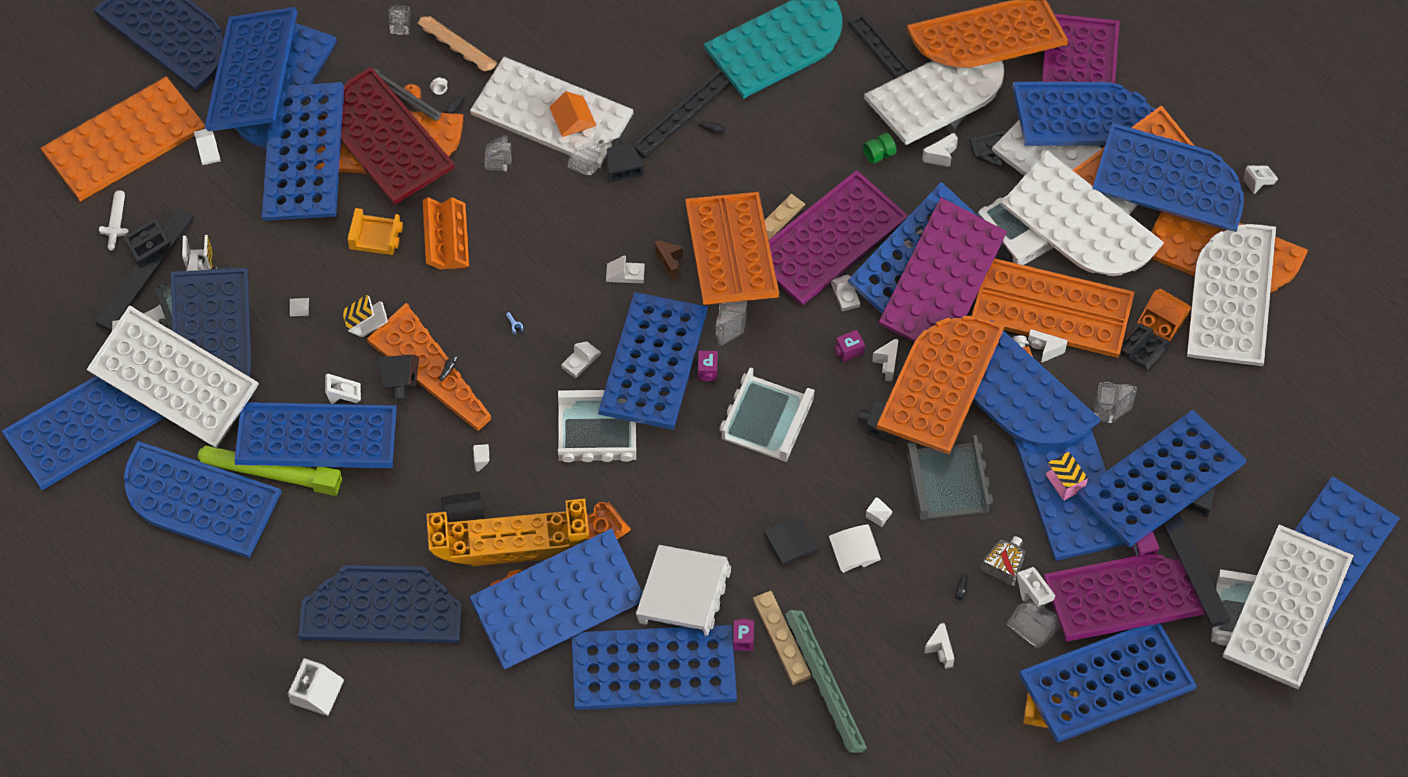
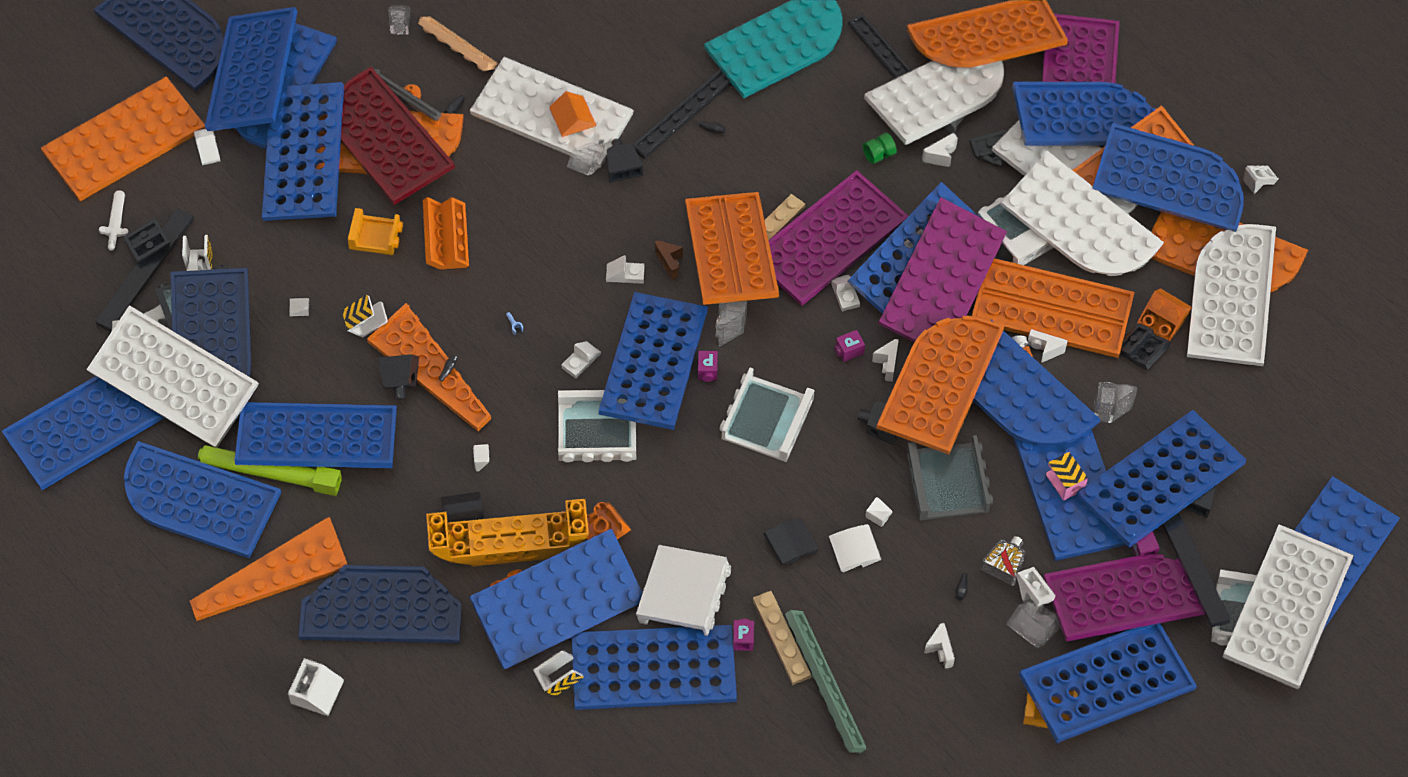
white slope [325,374,361,404] -> none
white plate [430,77,447,95] -> none
clear slope [484,135,512,171] -> none
none -> orange wing [190,517,348,621]
none -> white piece [534,651,583,696]

